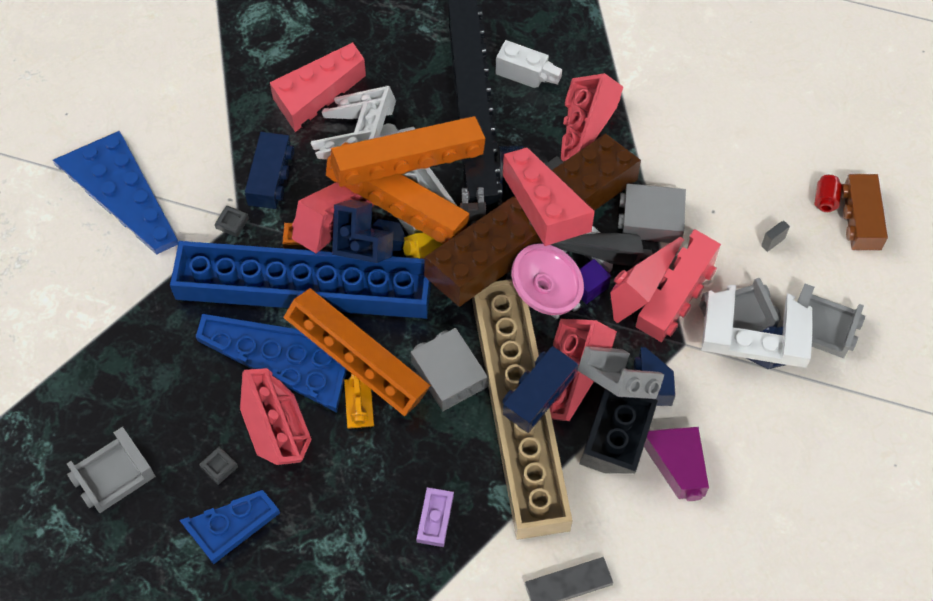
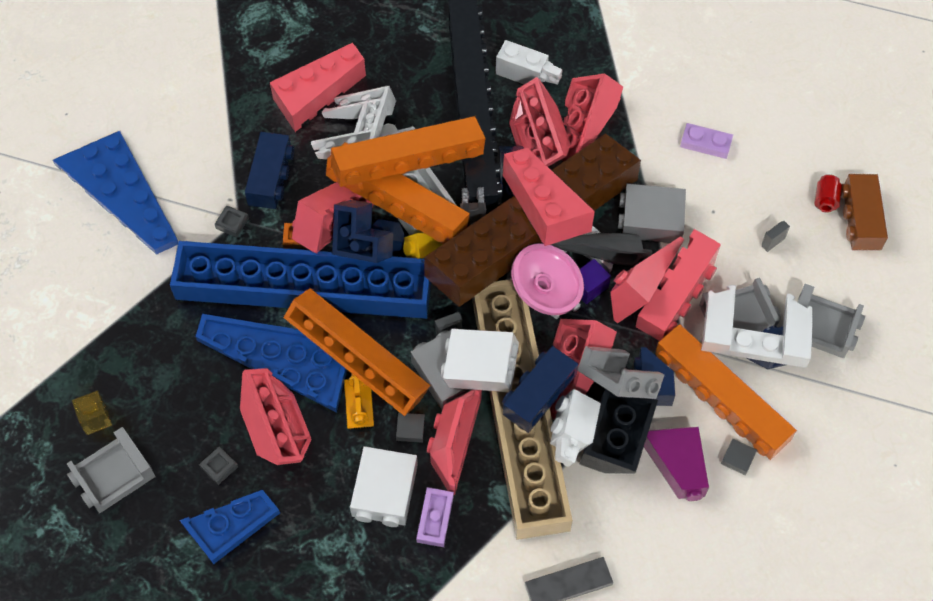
none -> clear yellow brick [72,390,112,435]
none -> white brick [350,447,418,527]
none -> dark grey tile [396,413,425,442]
none -> coral wedge [427,390,482,495]
none -> dark grey tile [435,312,462,335]
none -> white brick [441,329,519,392]
none -> coral wedge [509,77,571,167]
none -> white hinge [550,389,601,467]
none -> orange brick [655,324,797,460]
none -> lavender plate [680,123,733,159]
none -> dark grey tile [721,439,757,476]

